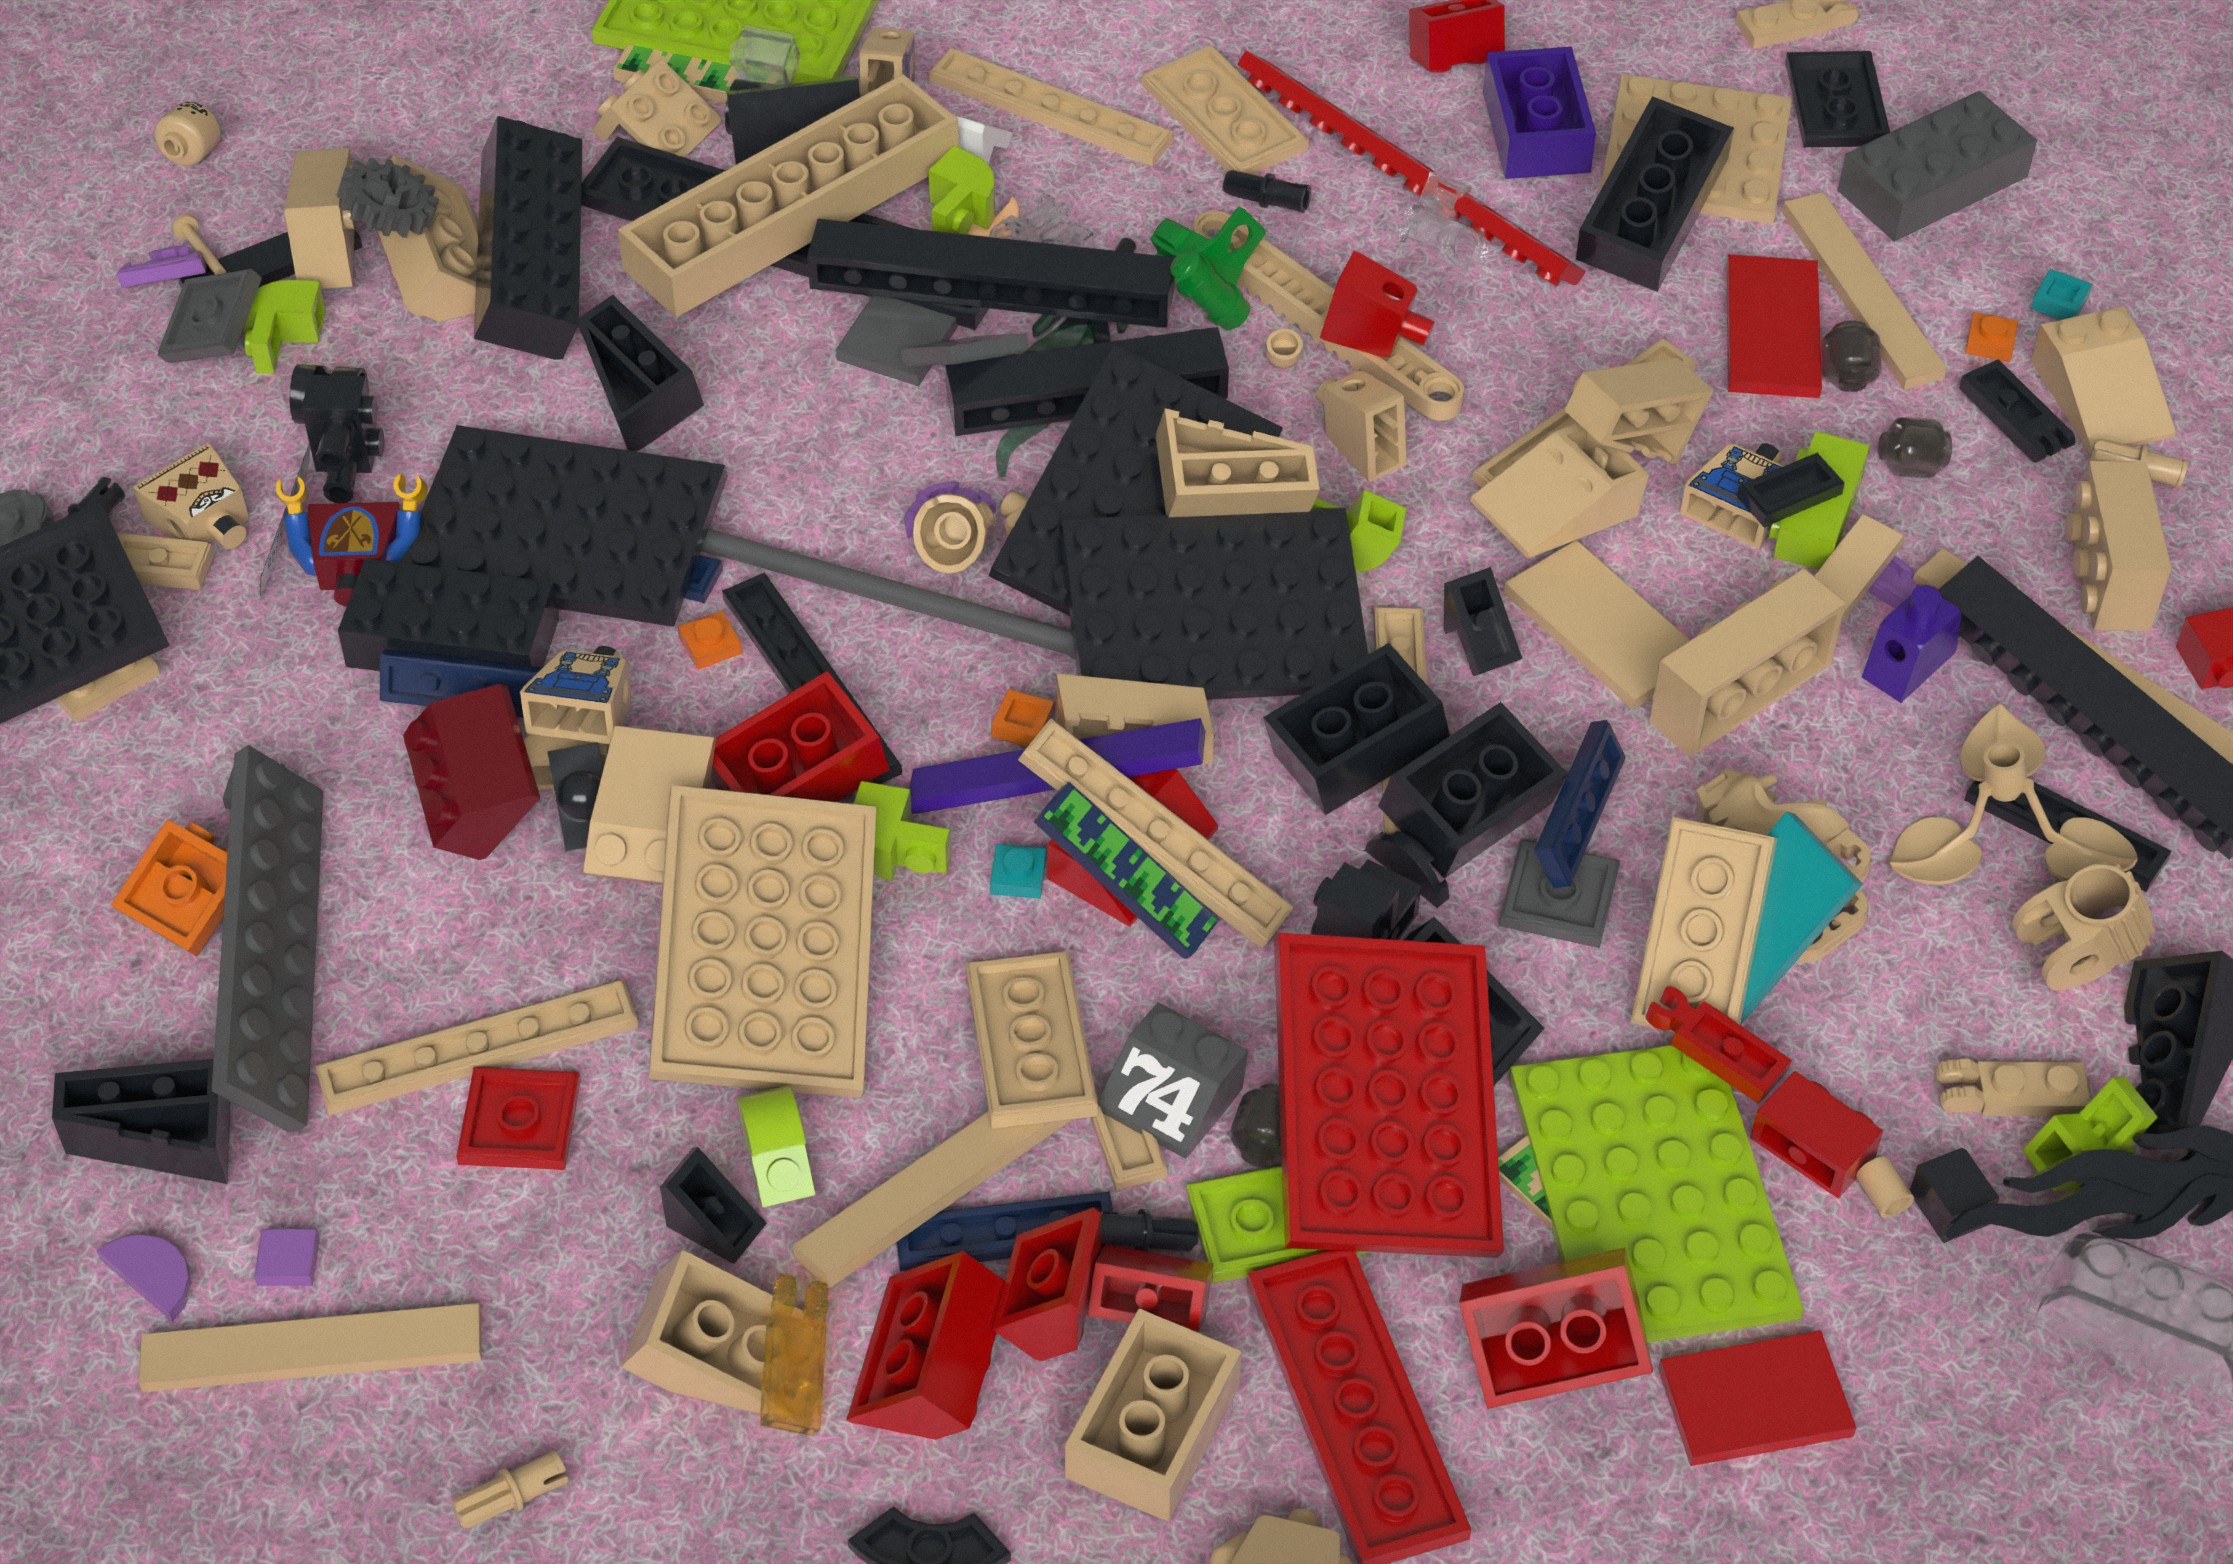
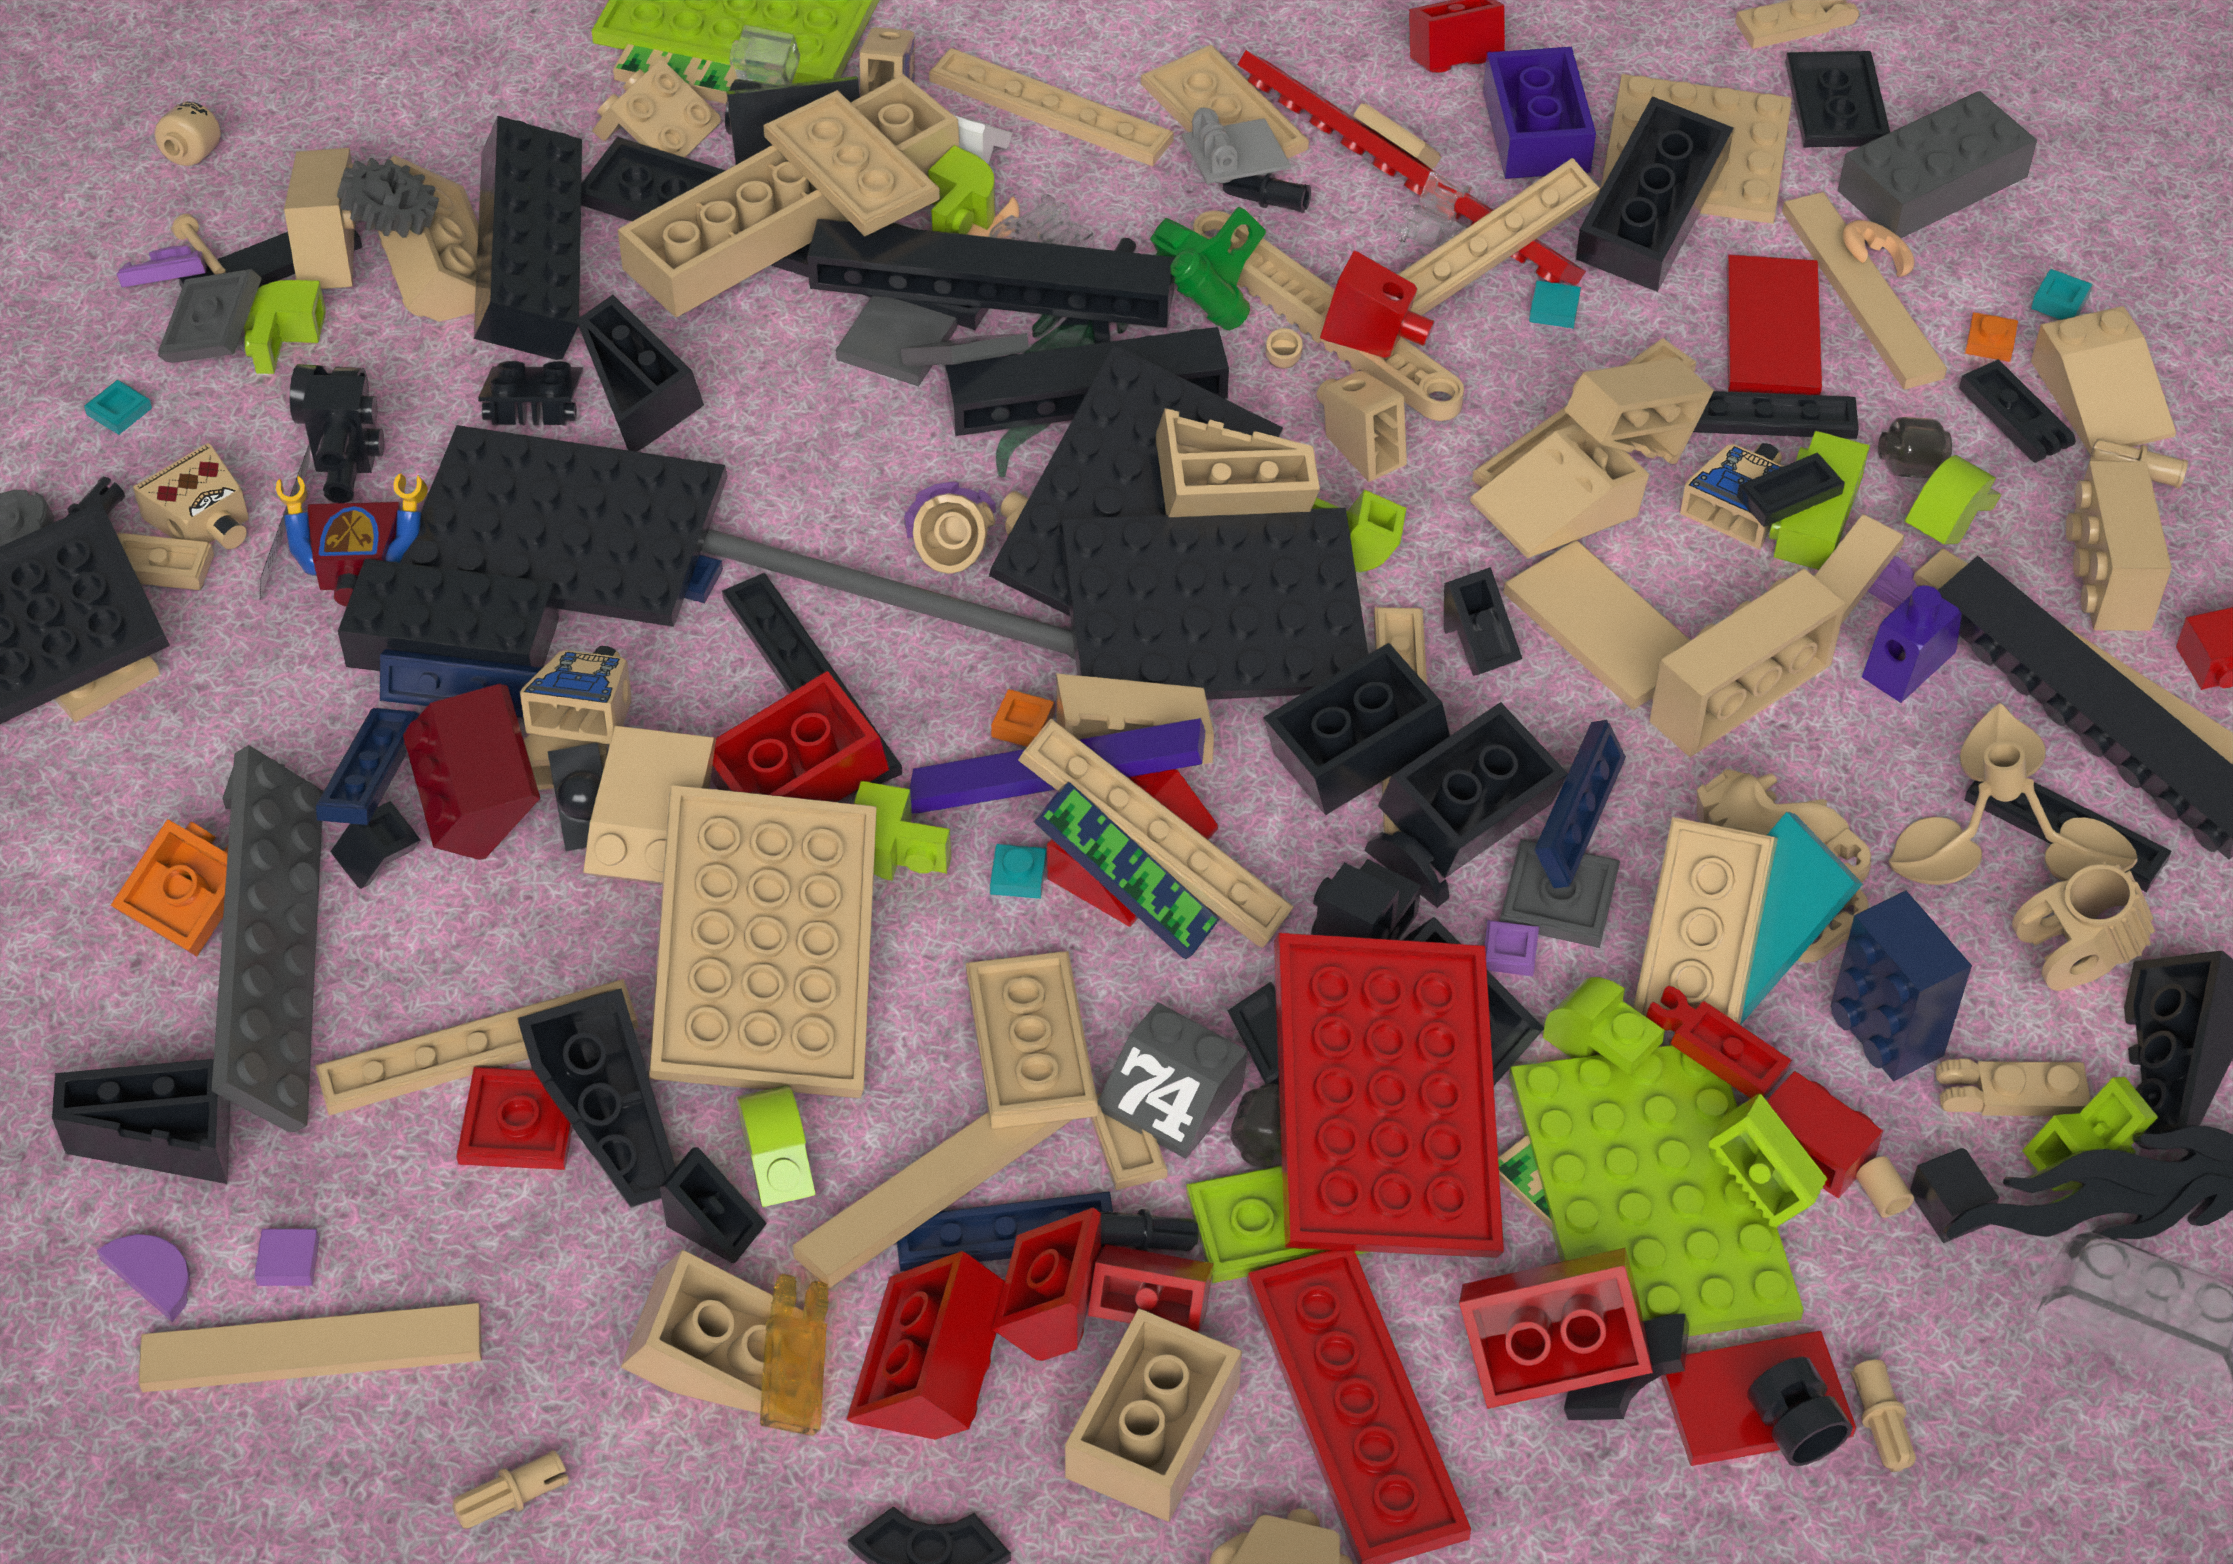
orange plate [678,611,742,670] -> none
clear smoke head [1821,320,1882,392] -> none
none -> teal tile [84,379,152,435]
none -> dark blue tile [316,708,420,825]
none -> black panel [330,801,421,889]
none -> black hinge [478,361,583,426]
none -> black wedge [517,988,676,1208]
none -> tan tile [763,90,940,236]
none -> light grey hinge [1182,107,1291,184]
none -> black tile [1227,982,1279,1093]
none -> tan tile [1353,103,1442,169]
none -> tan tile [1398,158,1600,315]
none -> medium lavender tile [1484,920,1539,976]
none -> teal tile [1529,280,1581,329]
none -> lime brick [1543,977,1665,1075]
none -> black tile [1564,1313,1689,1420]
none -> black tile [1693,391,1859,439]
none -> lime brick [1708,1094,1827,1227]
none -> black wheel [1747,1356,1853,1467]
none -> dark blue brick [1830,890,1972,1082]
none -> light nougat head [1843,220,1915,277]
none -> tan axle [1850,1359,1916,1472]
none -> lime brick [1905,455,2002,545]

